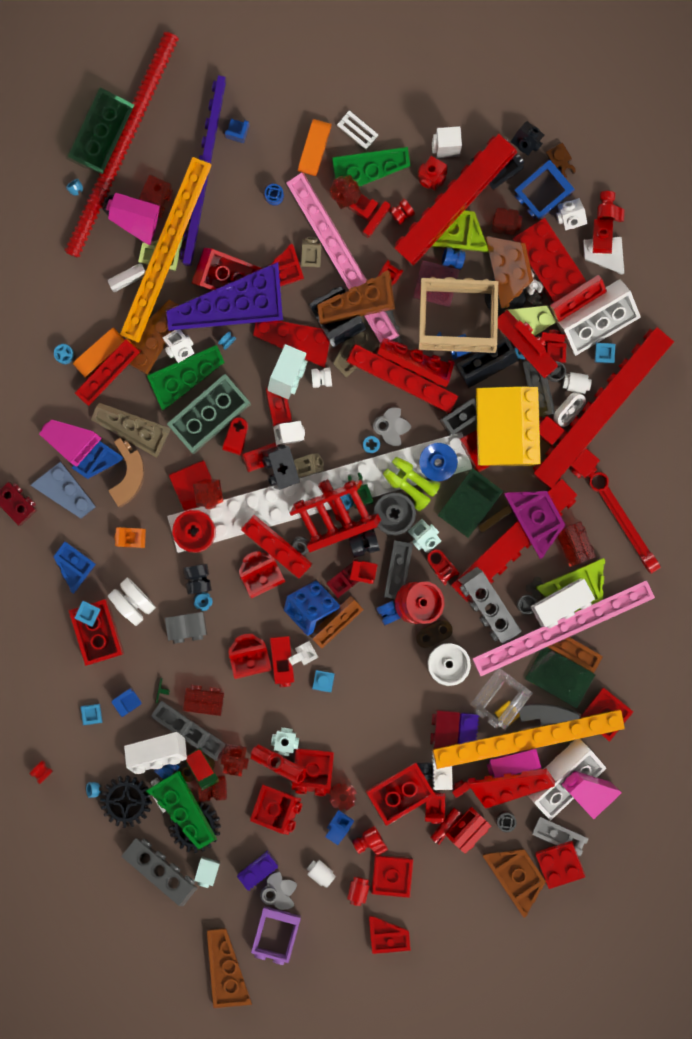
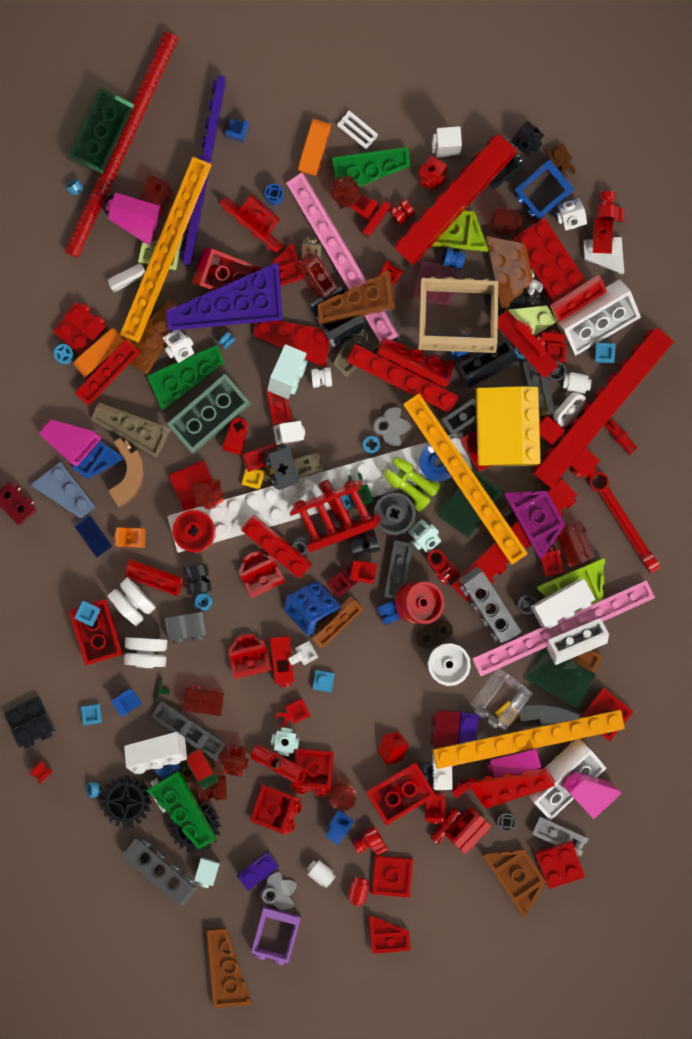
blue wing [53,541,96,594] -> none
none -> black plate [4,696,55,749]
none -> red plate [53,302,107,356]
none -> clear blue plate [74,515,113,558]
none -> red plate [124,560,184,597]
none -> white wheel [124,637,168,668]
none -> red bracket [219,195,284,252]
none -> yellow tile [241,469,265,490]
none -> red plate [275,698,311,727]
none -> clear red brick [295,253,337,298]
none -> red panel [377,732,409,765]
none -> light orange plate [403,394,528,565]
none -> red bracket [541,547,564,577]
none -> white brick [547,618,609,665]
none -> red pin [604,419,638,455]

